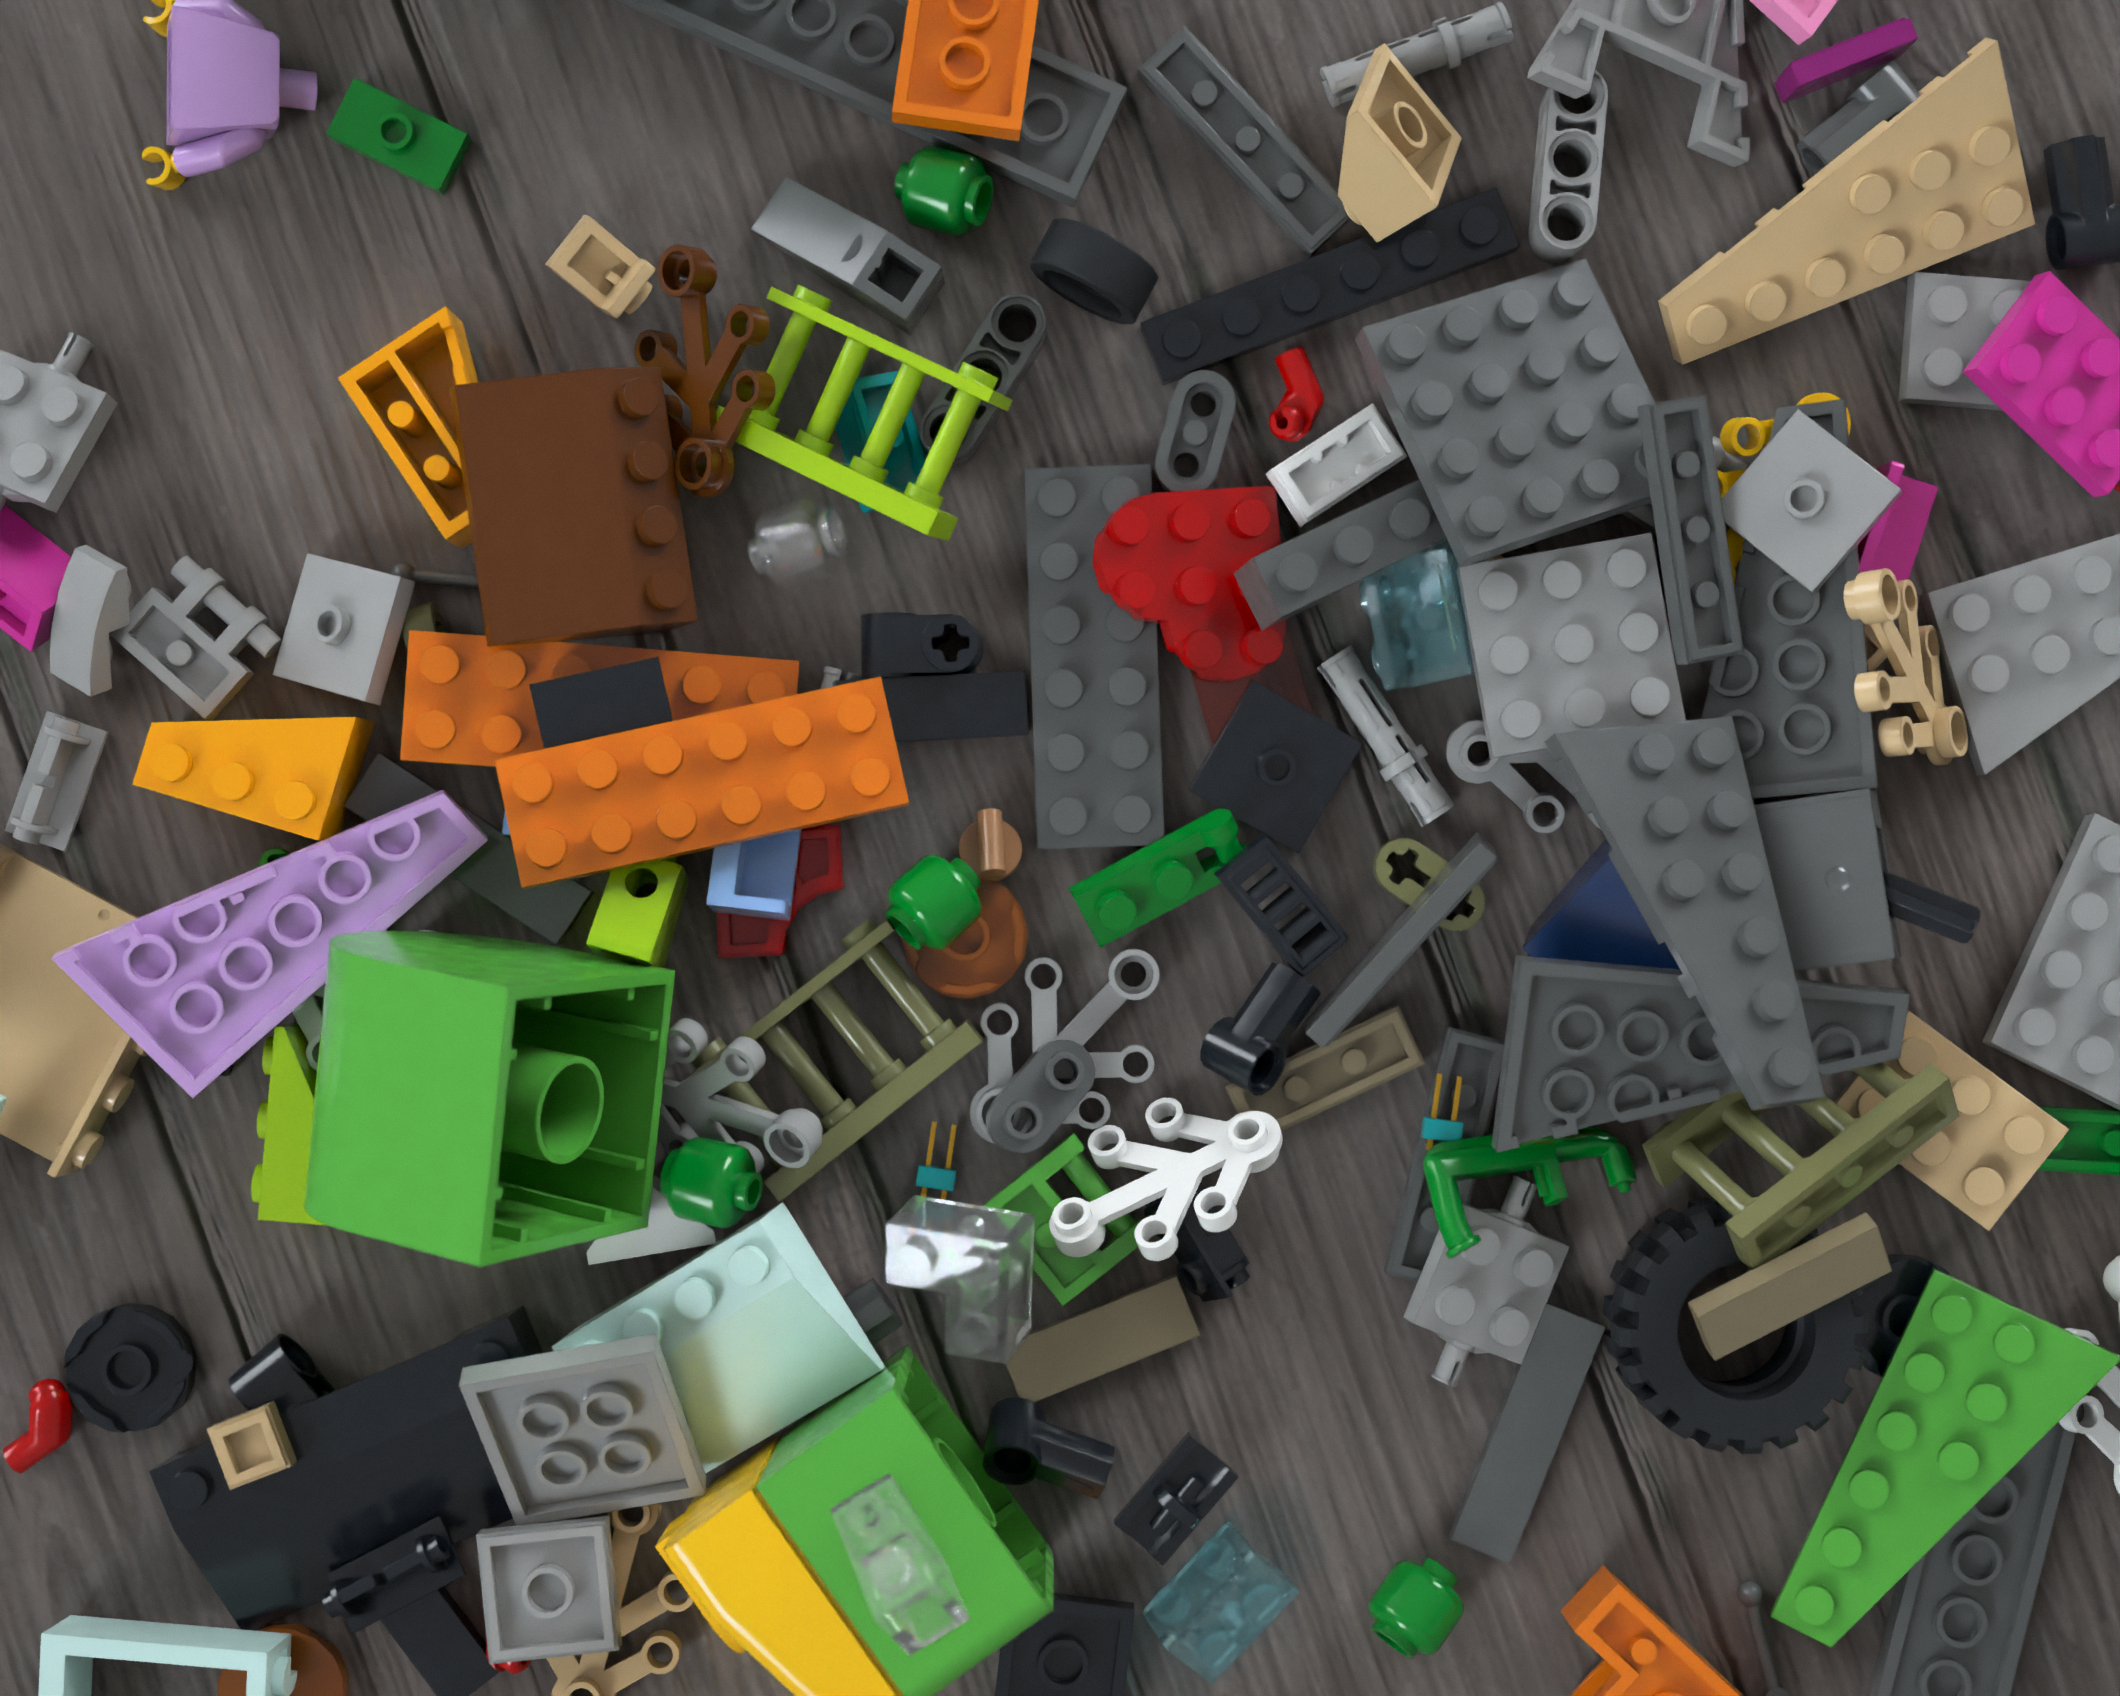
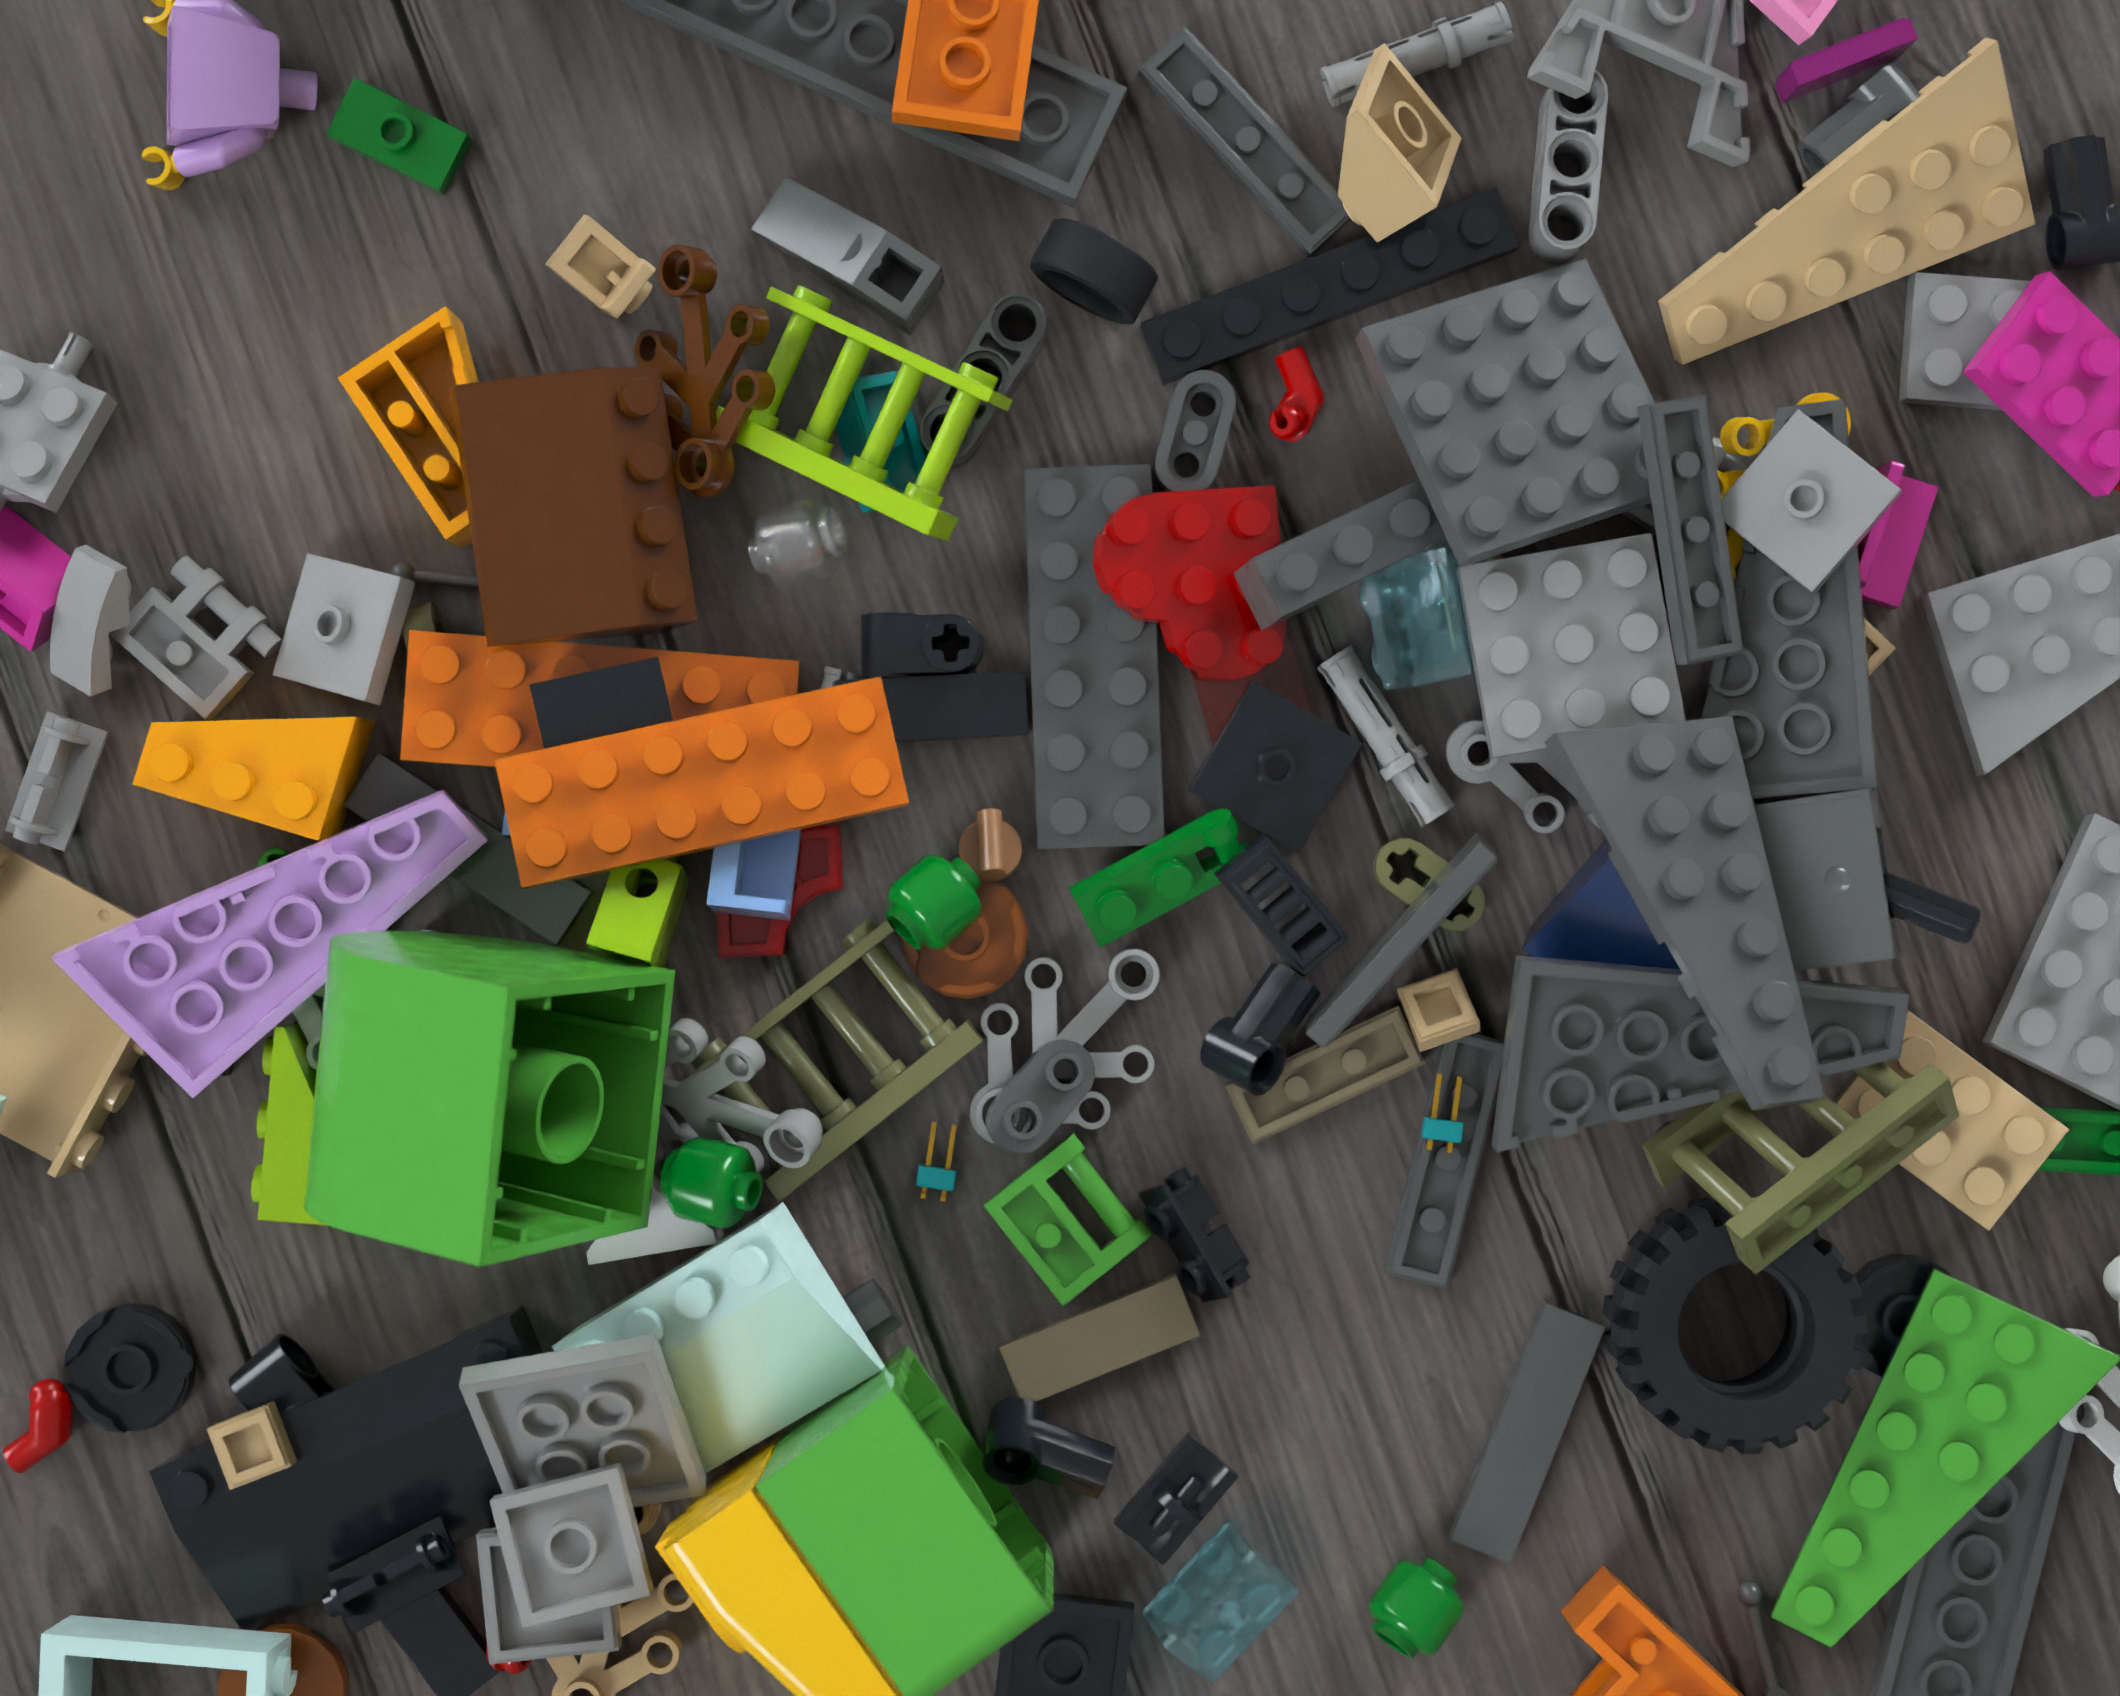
clear slope [830,1473,970,1656] -> none
clear brick [885,1195,1035,1364] -> none
green head [894,145,994,237] -> none
white plant [1049,1098,1283,1261] -> none
white plate [1265,403,1407,527] -> none
light grey plate [1403,1175,1569,1388] -> none
green piece [1423,1126,1637,1259] -> none
dark tan tile [1688,1212,1892,1361] -> none
tan plant [1844,568,1968,766] -> none
none -> light grey plate [490,1462,654,1629]
none -> tan tile [1397,968,1480,1052]

